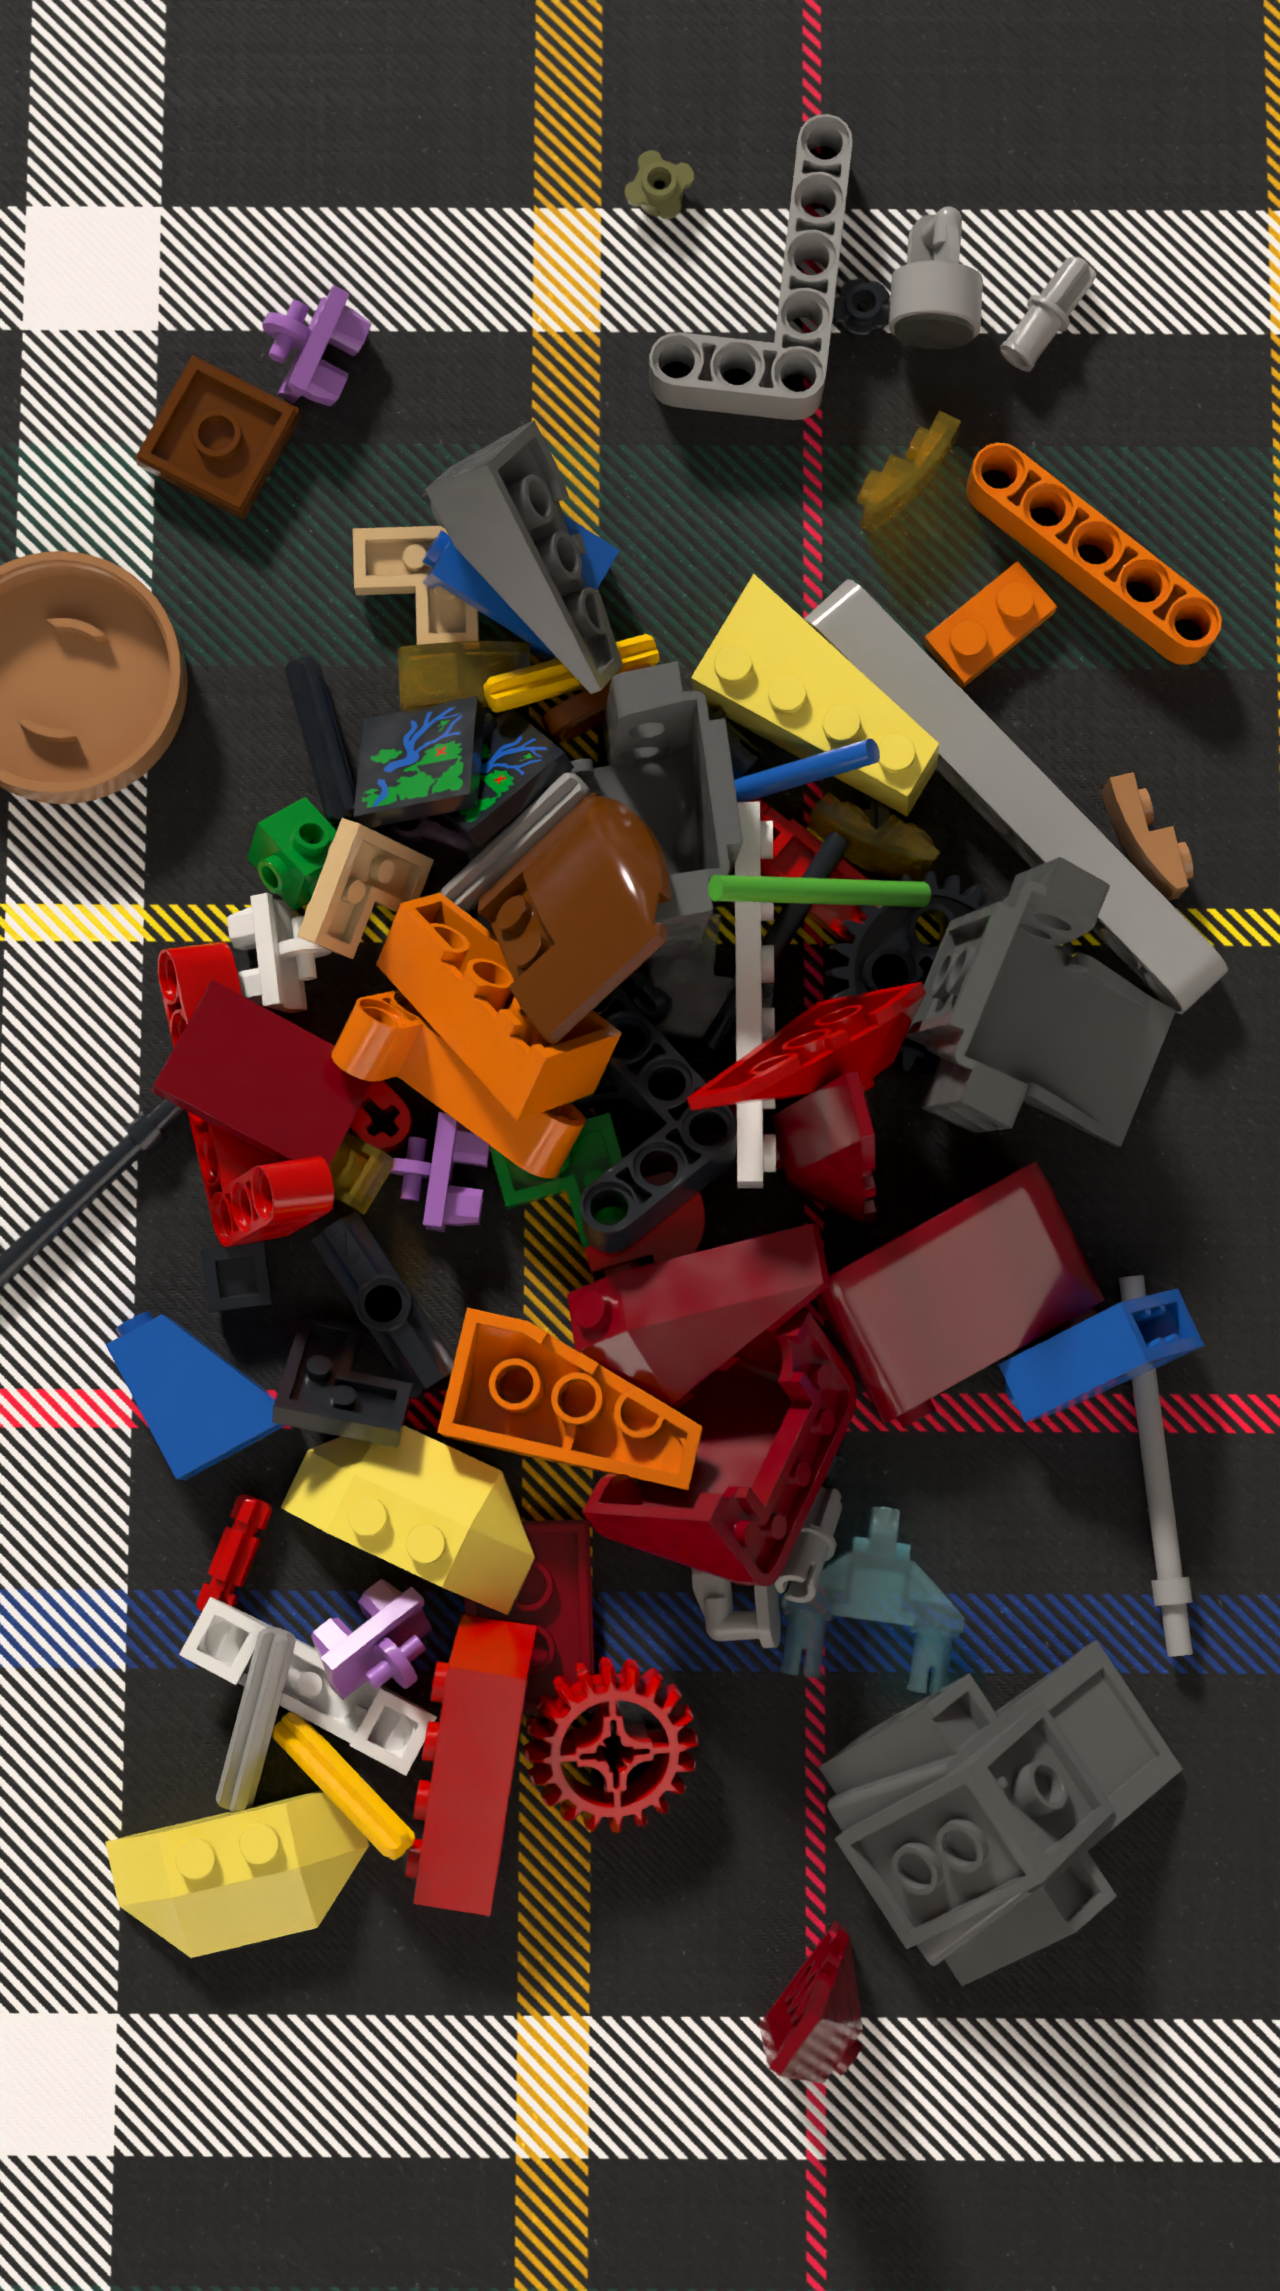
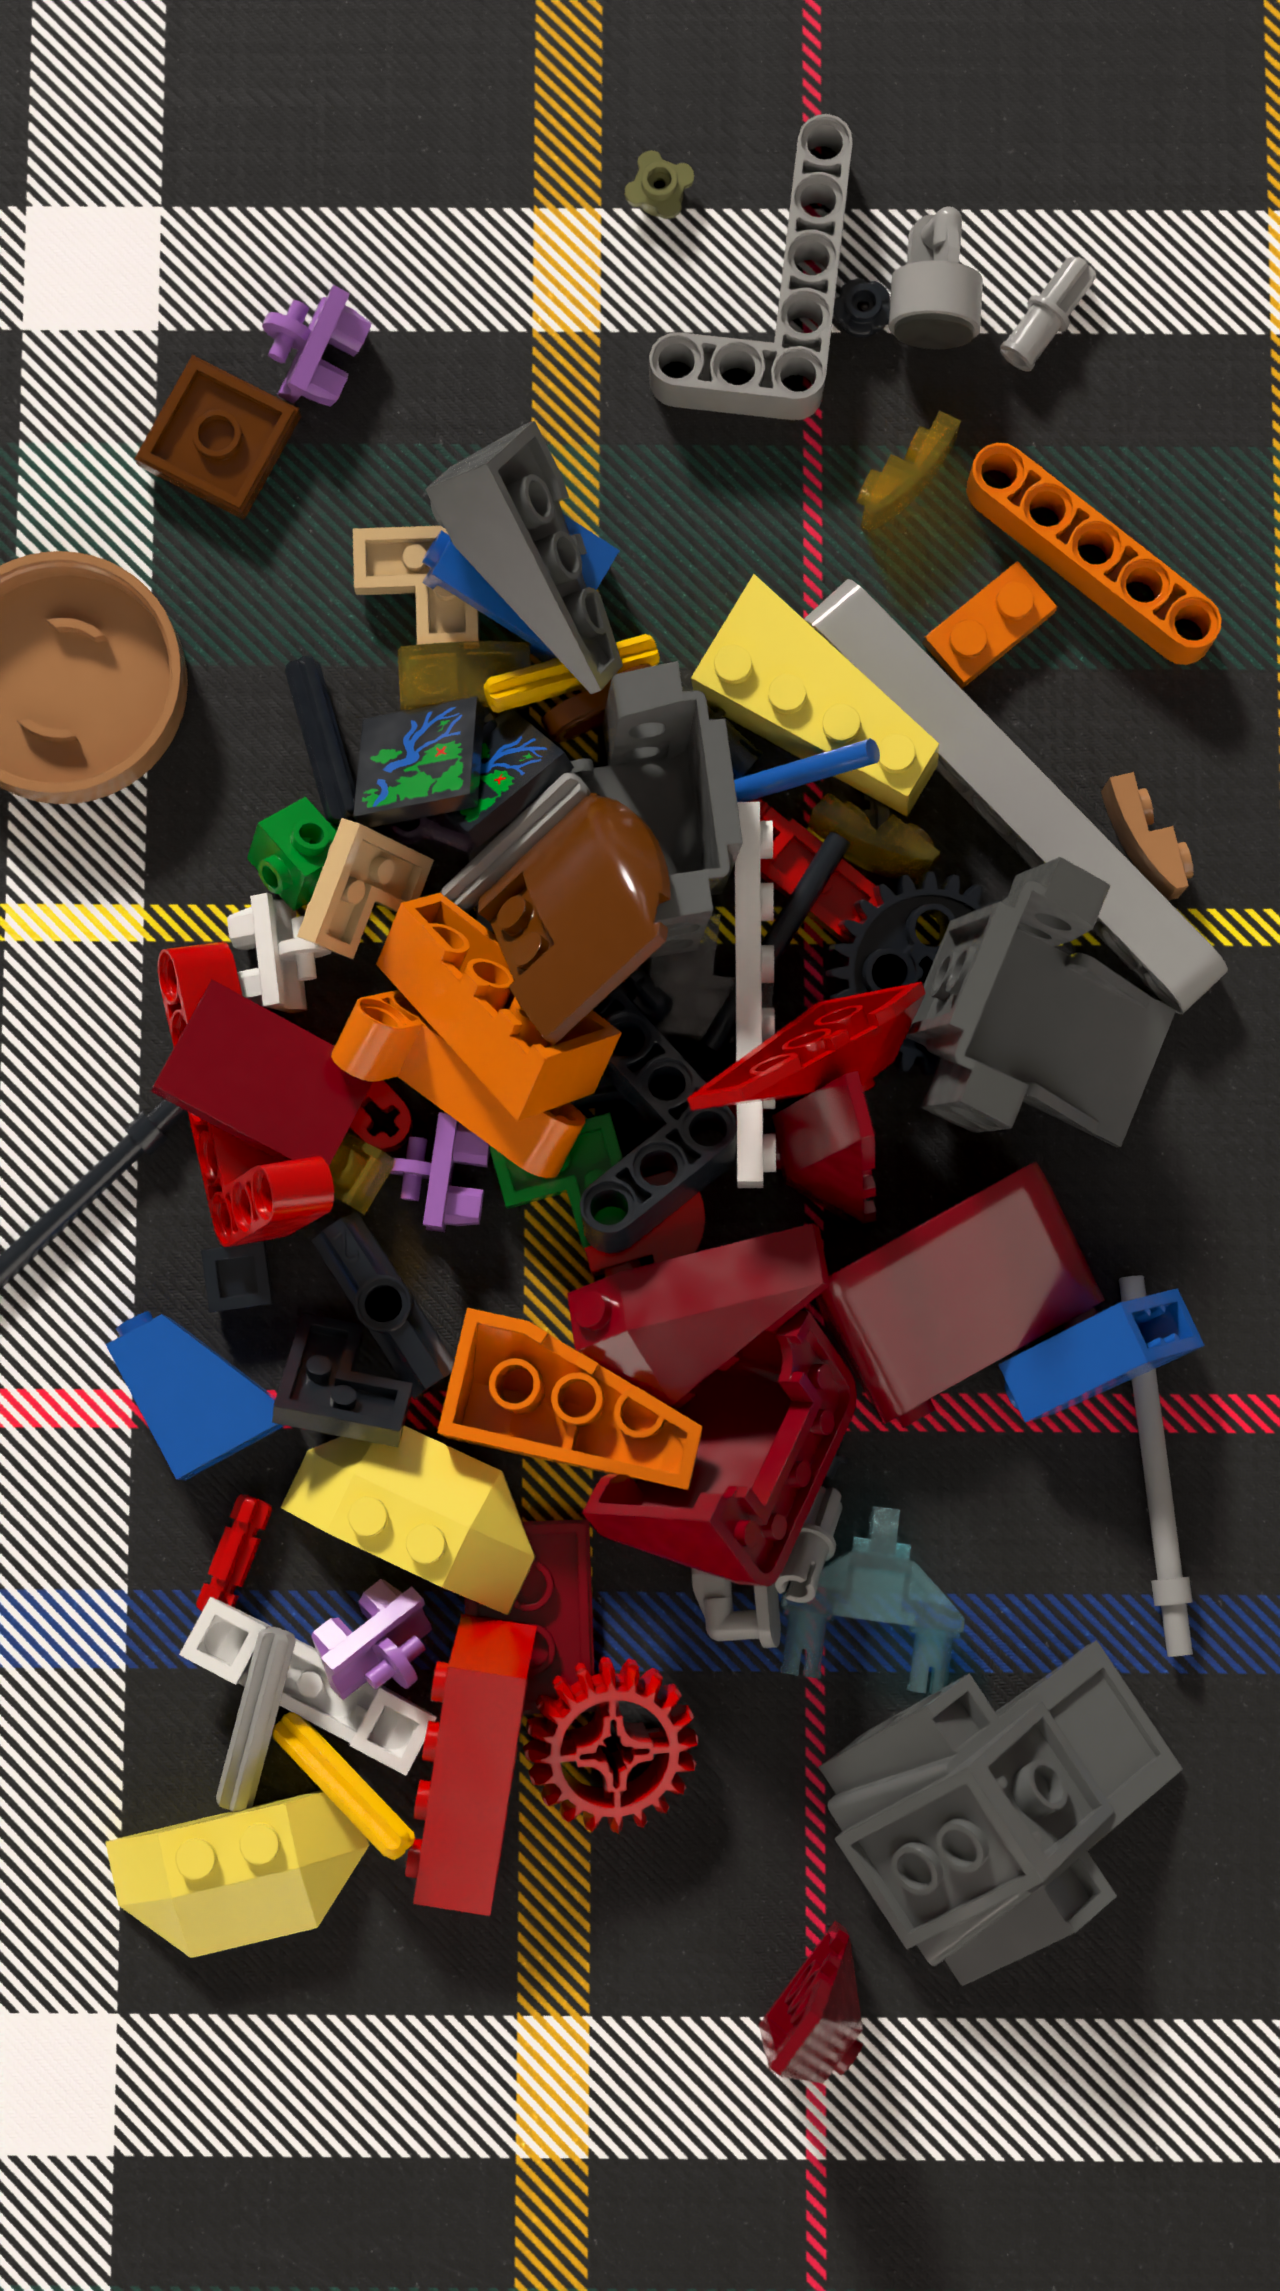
bright green bar [708,875,931,907] -> none

